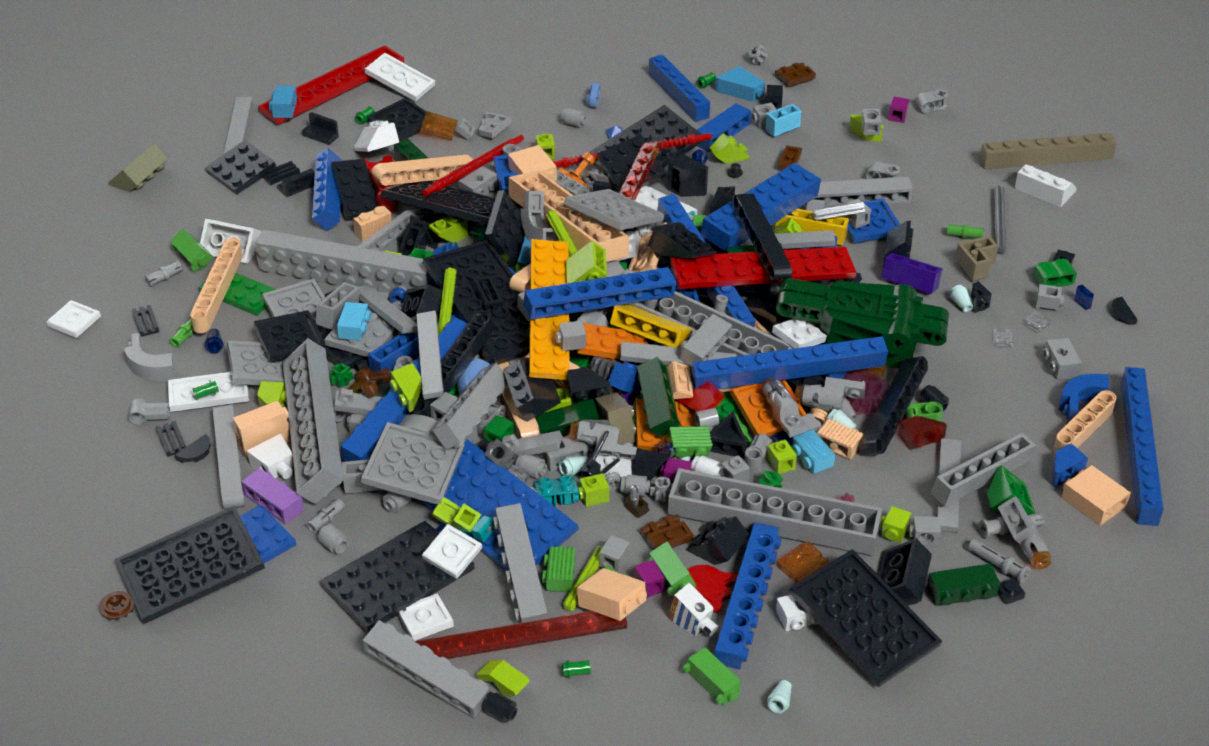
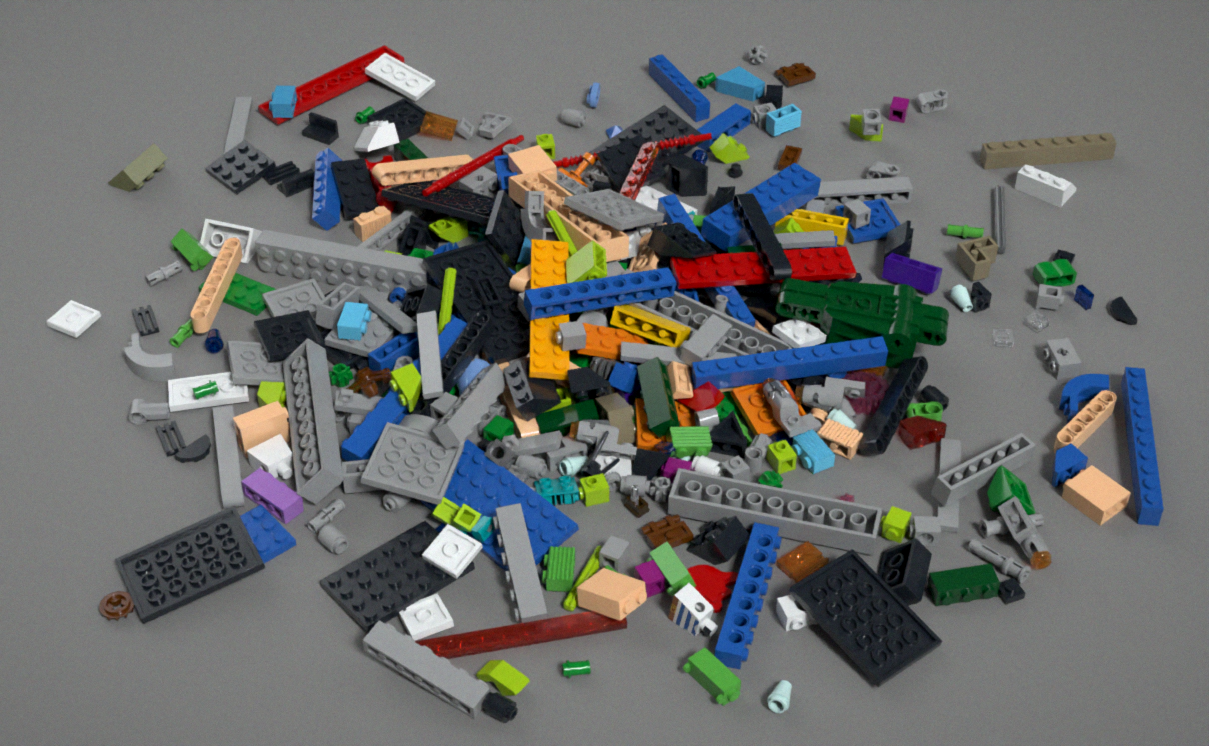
axle [813,202,865,220] -> none

